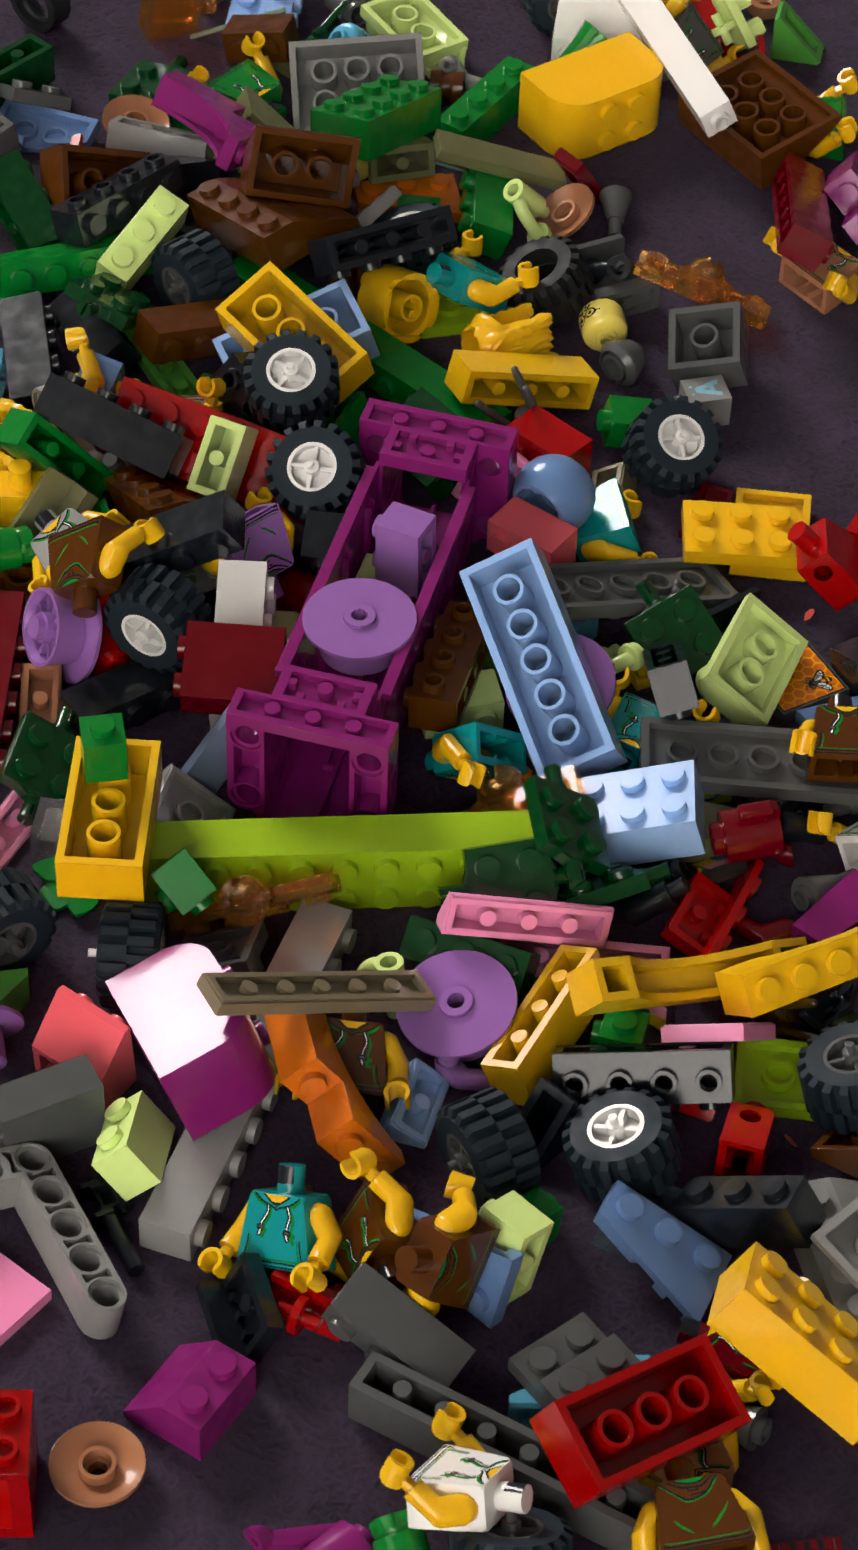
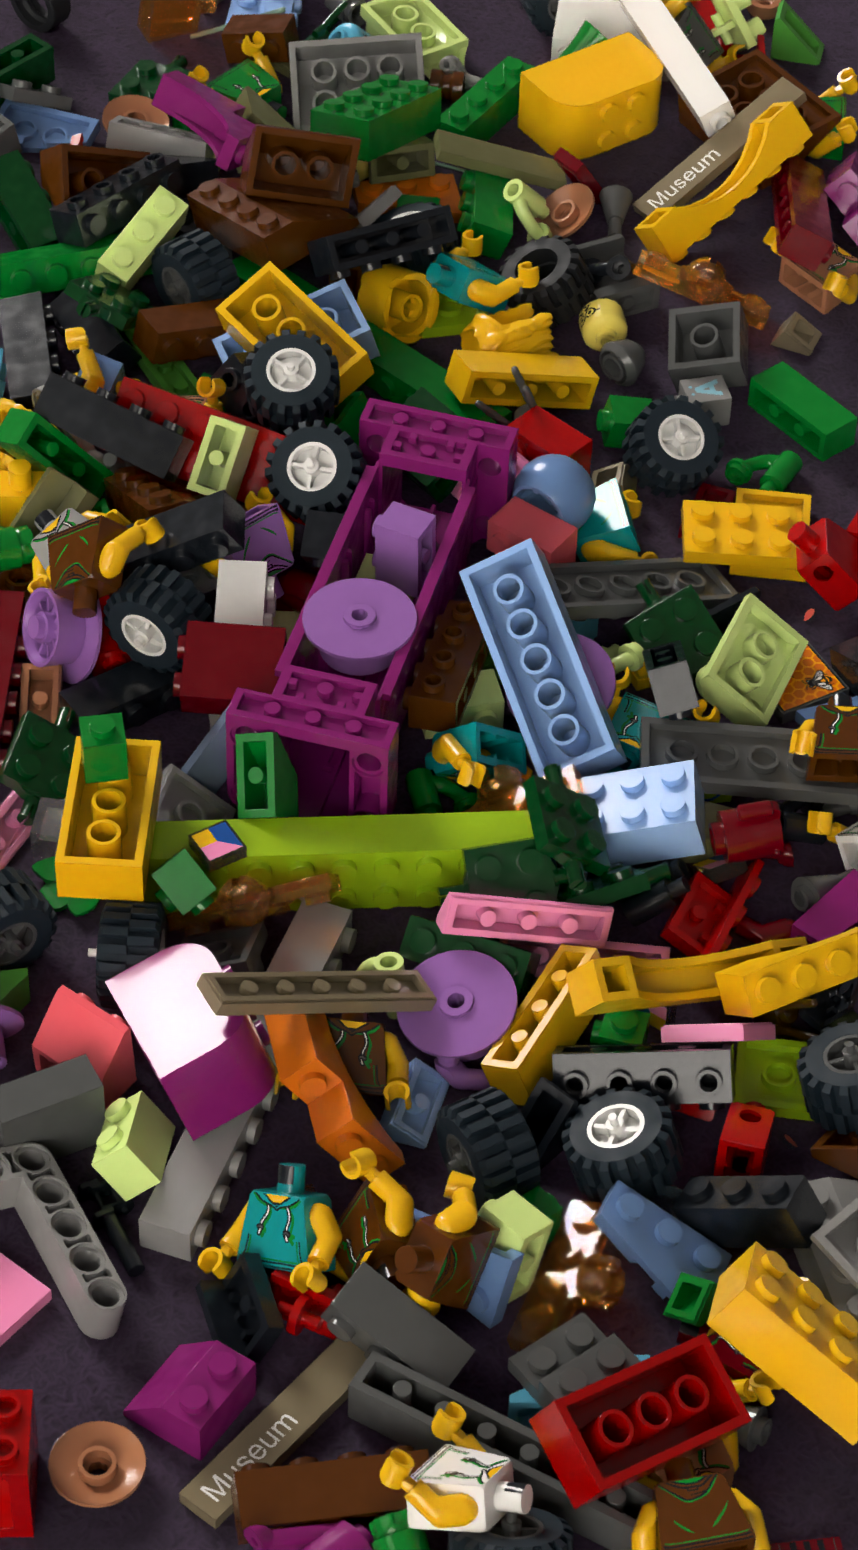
none -> dark tan tile [179,1338,366,1529]
none -> tile [188,819,247,873]
none -> reddish brown brick [231,1445,430,1545]
none -> green slope [235,732,299,819]
none -> green plant [405,768,484,814]
none -> clear orange plate [506,1199,626,1352]
none -> dark tan tile [632,77,807,219]
none -> yellow arch [634,101,813,263]
none -> green slope [663,1272,717,1328]
none -> green plant [725,450,803,492]
none -> green brick [747,361,858,462]
none -> dark tan slope [770,311,822,356]

